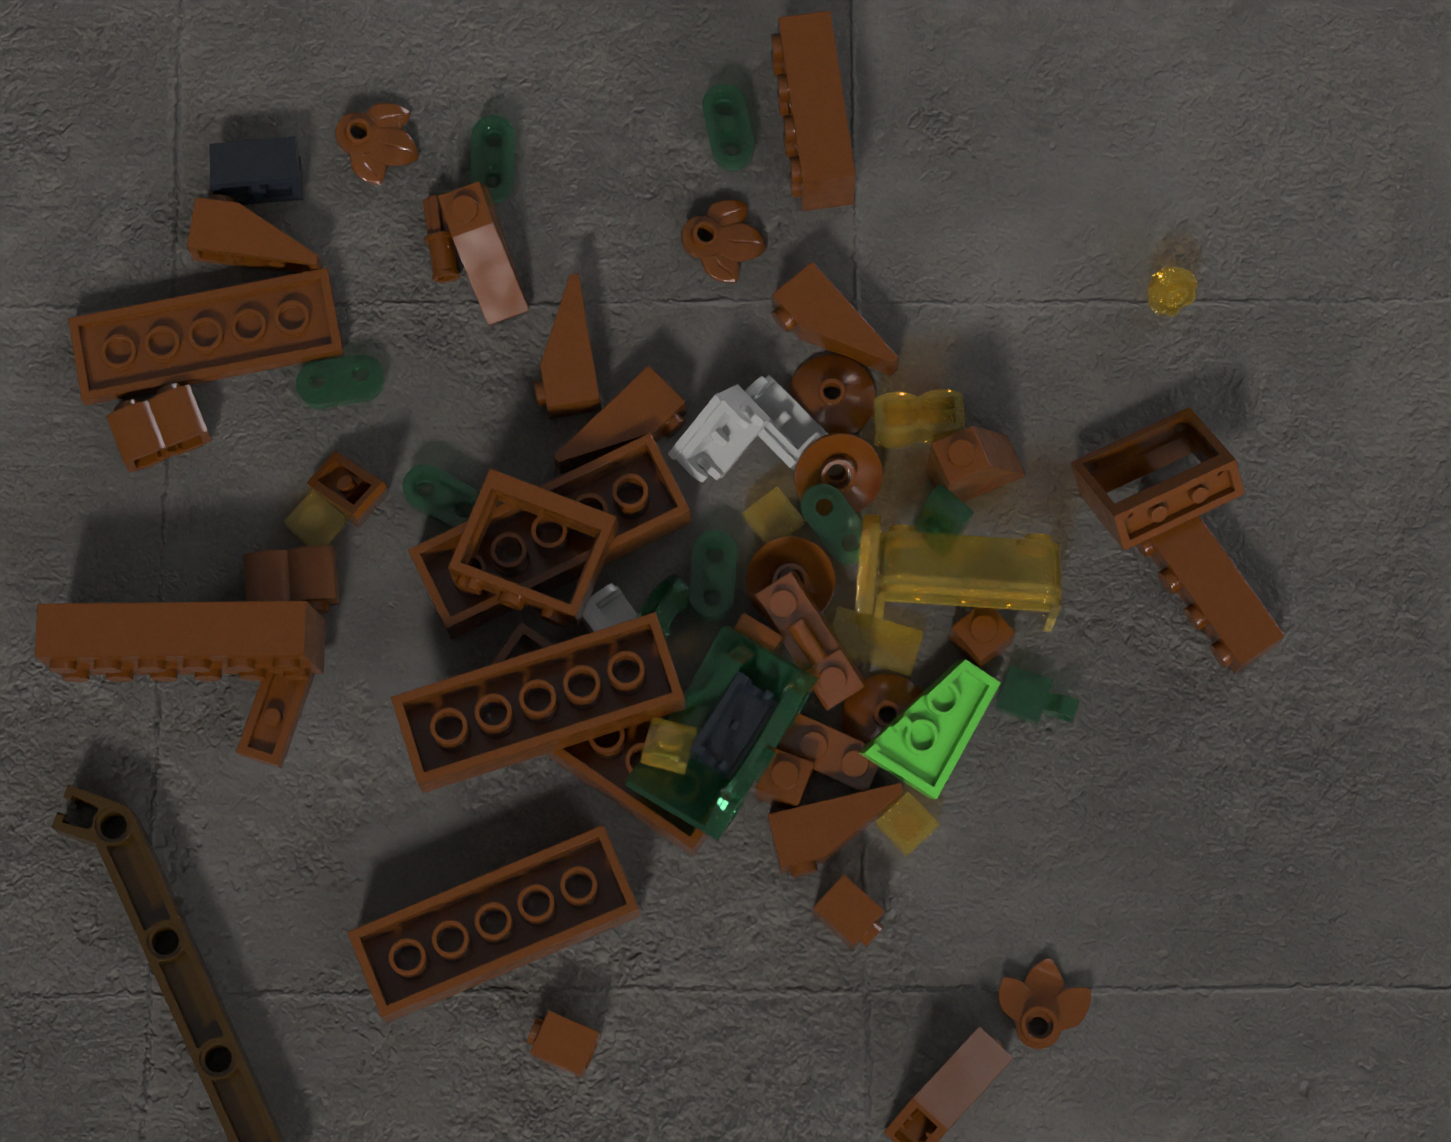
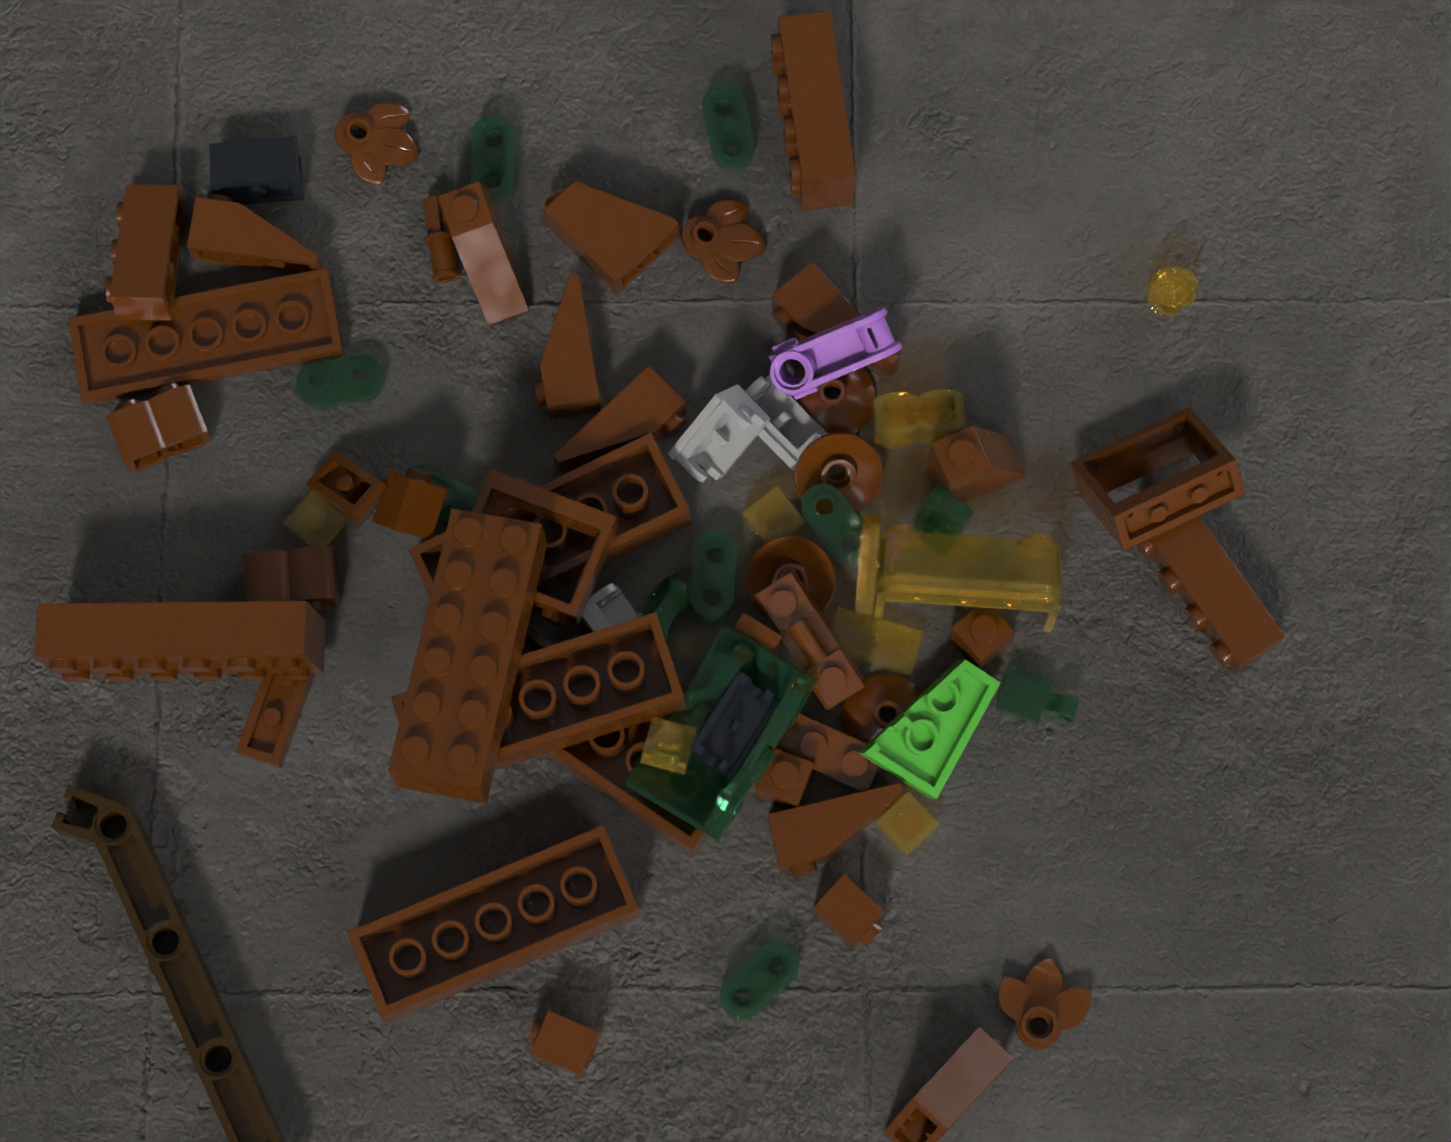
none -> reddish brown brick [105,184,186,321]
none -> reddish brown brick [372,467,447,540]
none -> reddish brown brick [388,508,547,803]
none -> reddish brown slope [543,181,680,295]
none -> clear green plate [720,941,799,1021]
none -> medium lavender piece [769,306,903,400]

